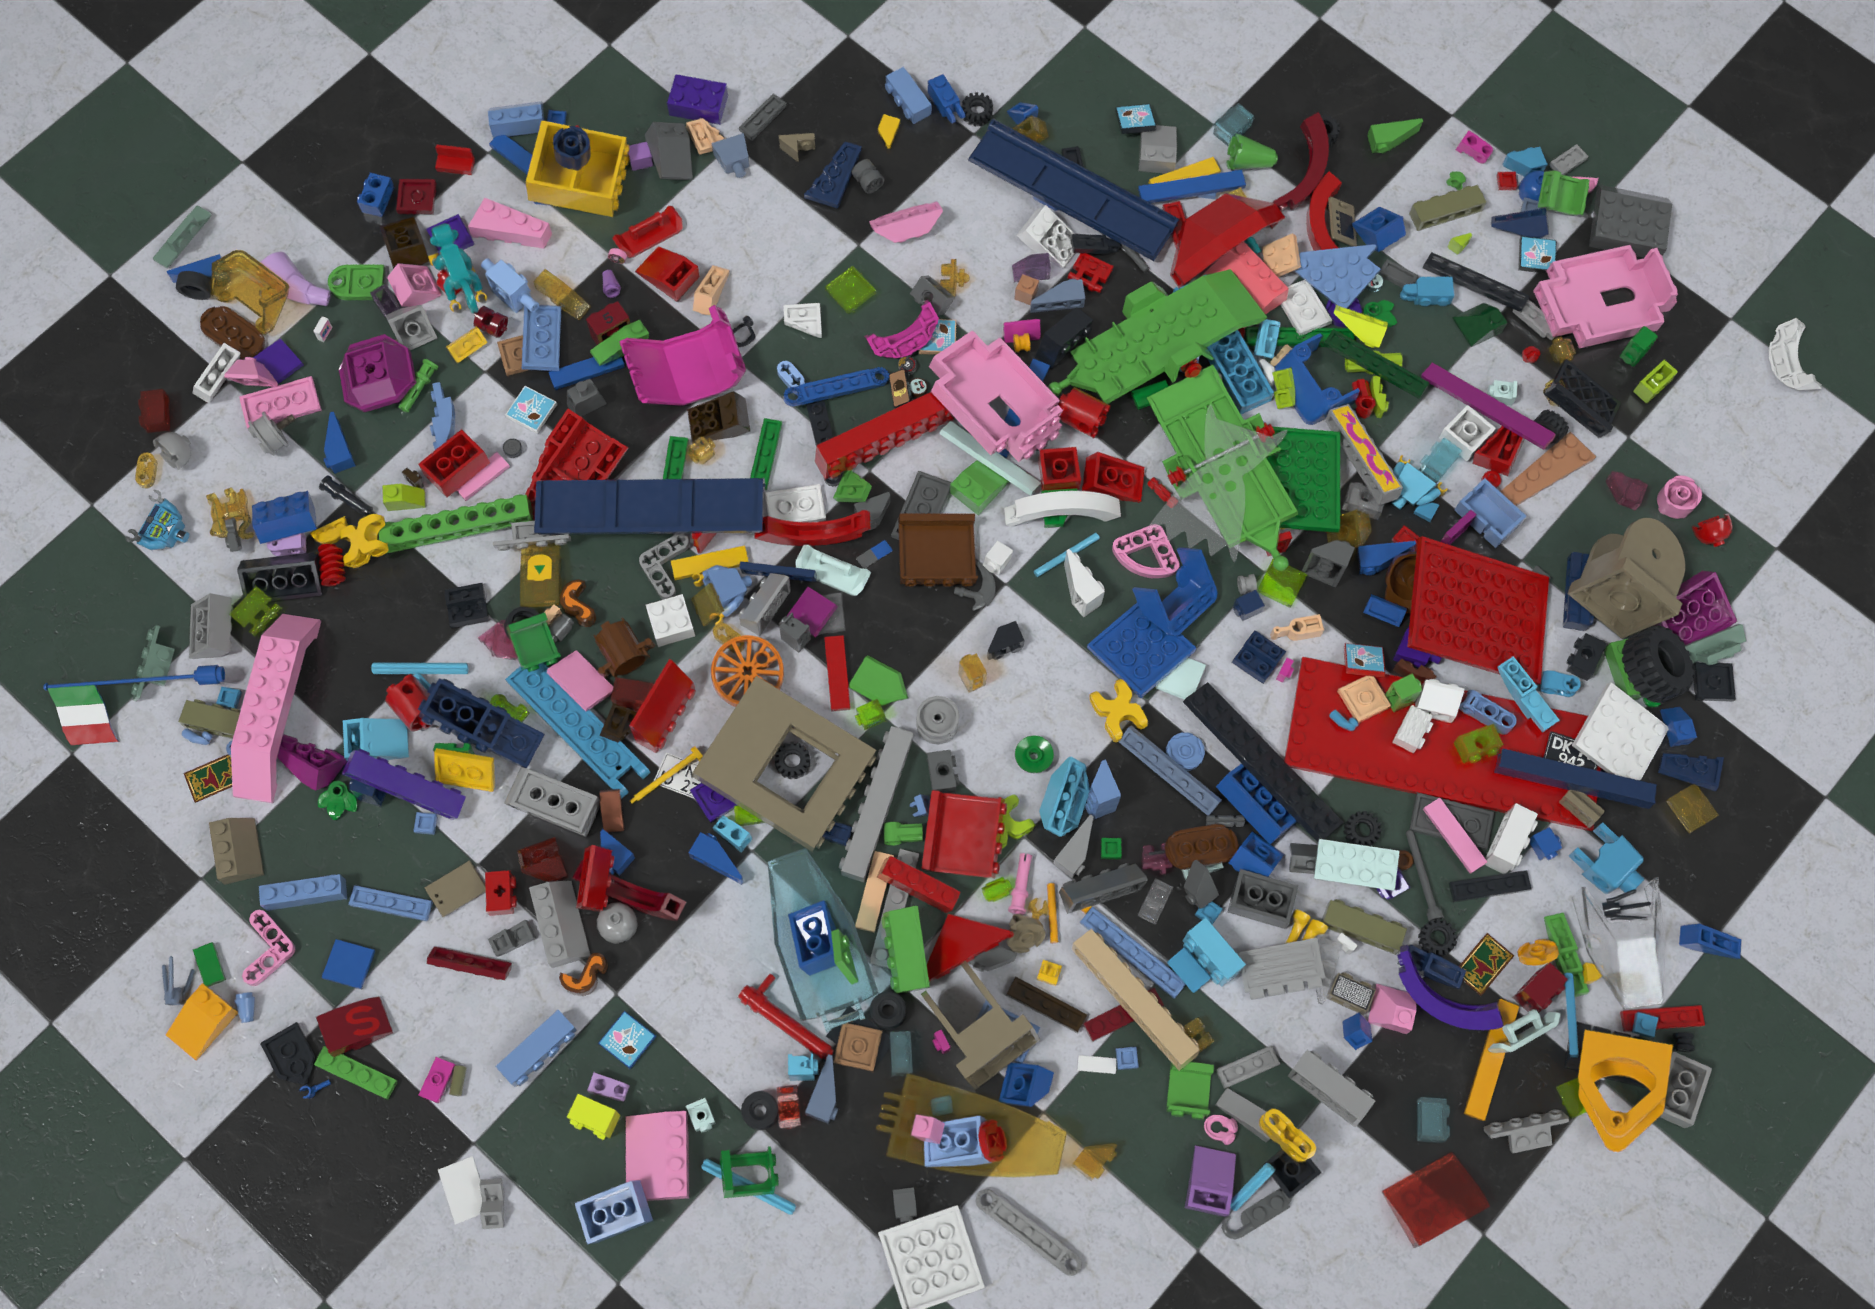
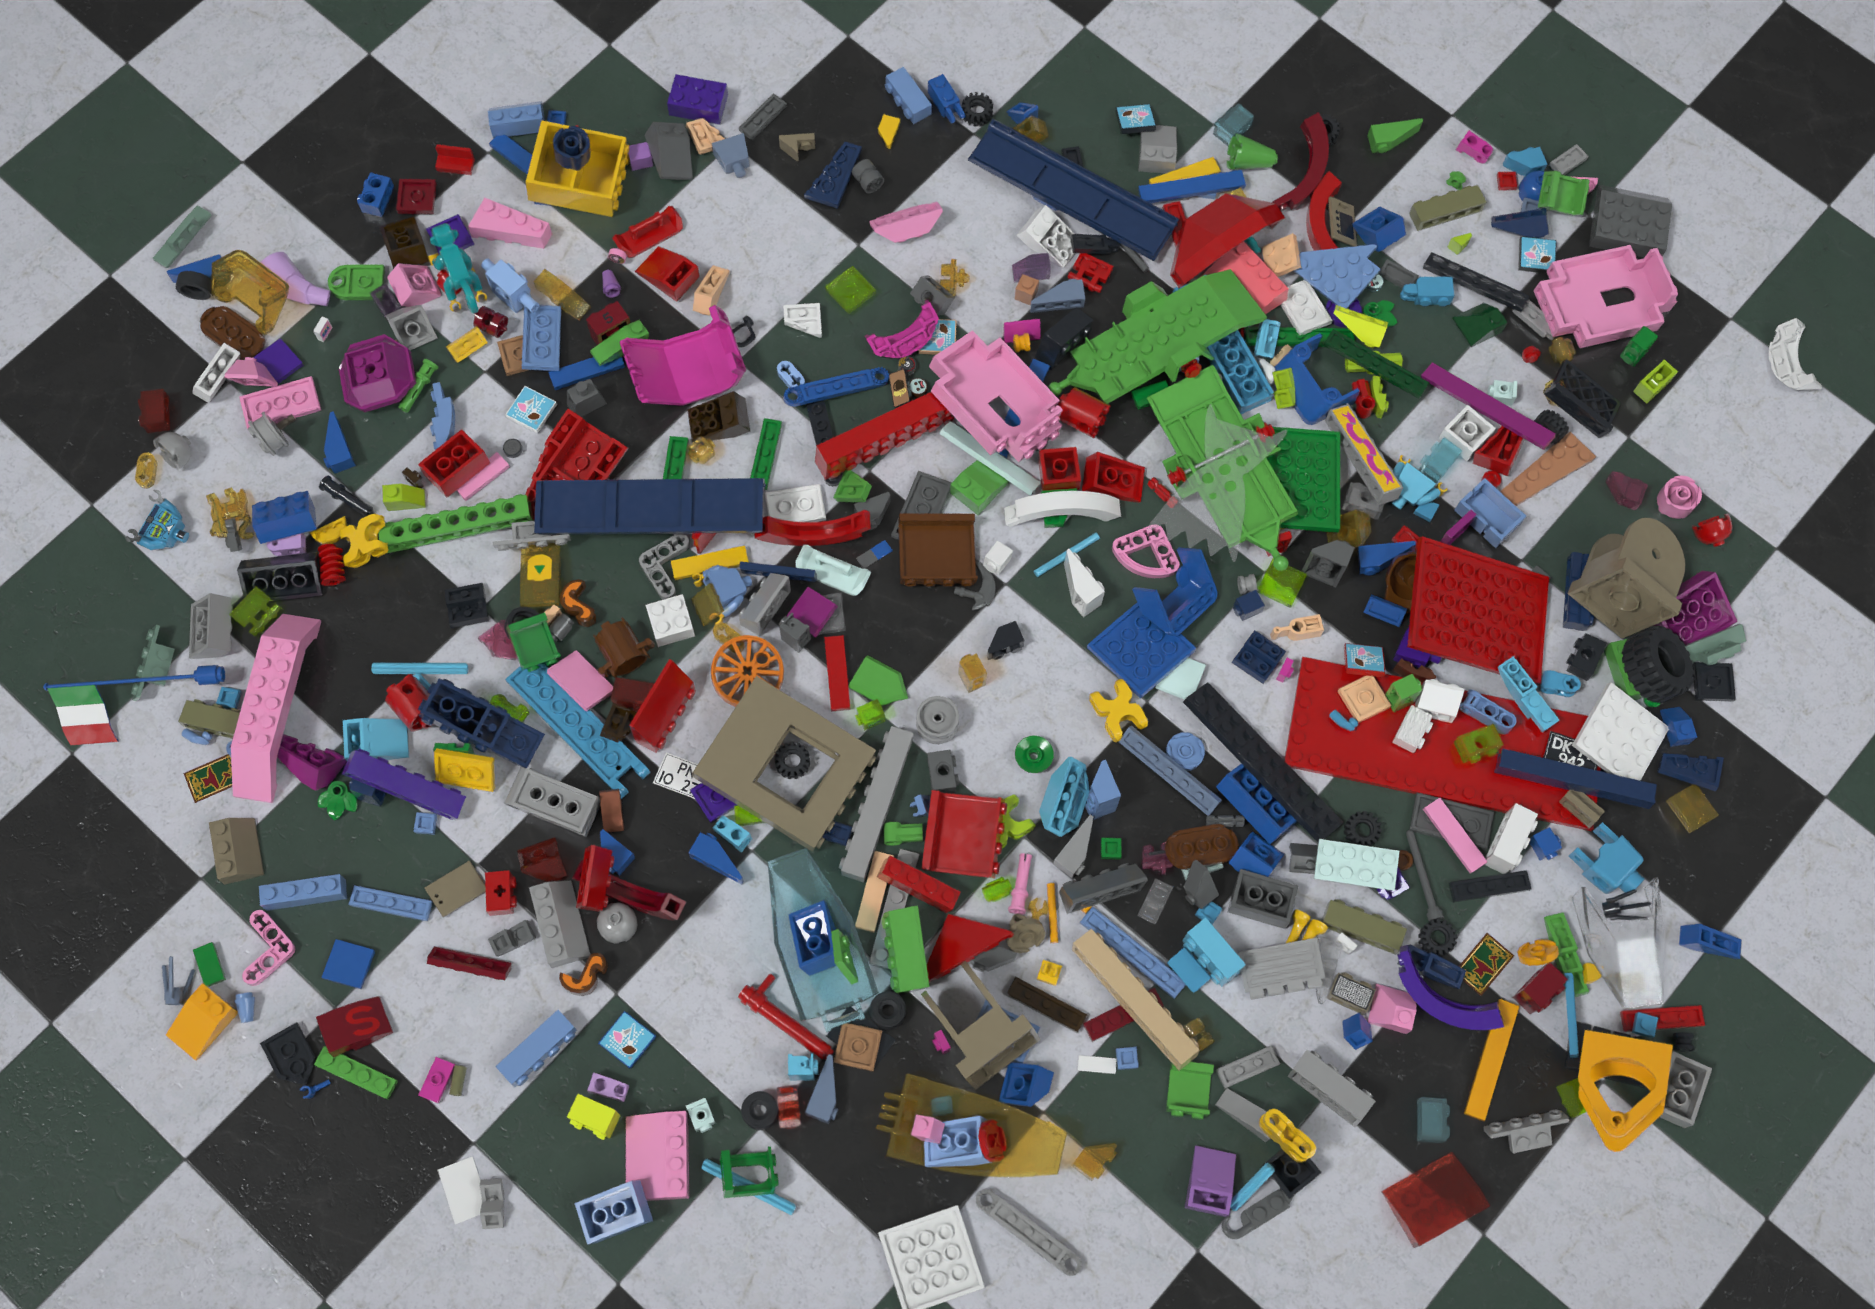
yellow piece [630,746,703,803] -> none
clear light blue brick [889,1031,913,1076] -> none
dark grey slope [893,1187,917,1223] -> none
bright pink piece [1204,1115,1238,1145] -> none
light aqua piece [1488,1009,1560,1053] -> none

